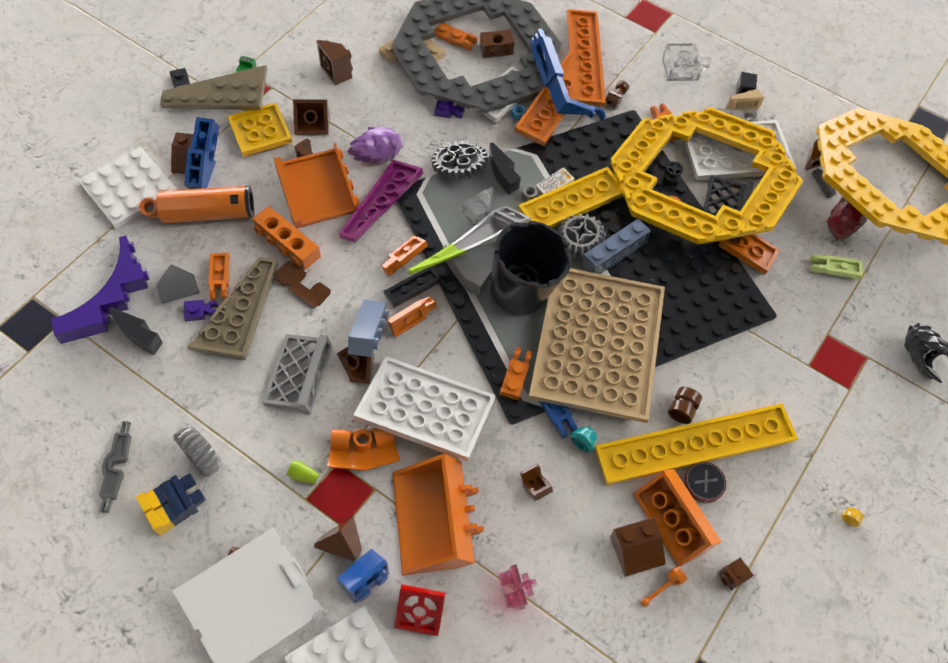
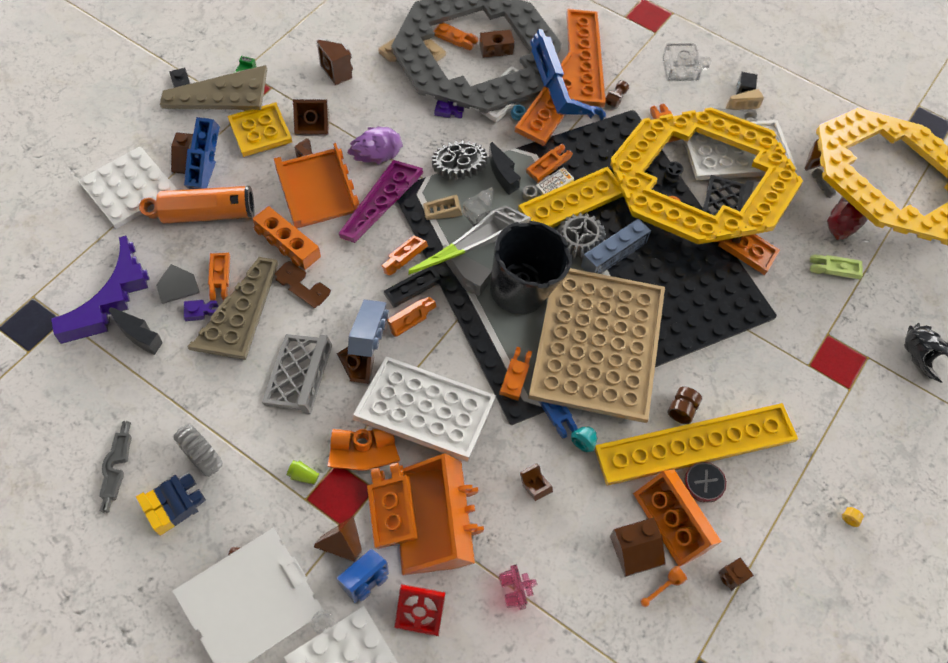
none -> orange tile [367,463,418,549]
none -> tan slope [423,195,463,220]
none -> orange hinge [526,144,573,183]

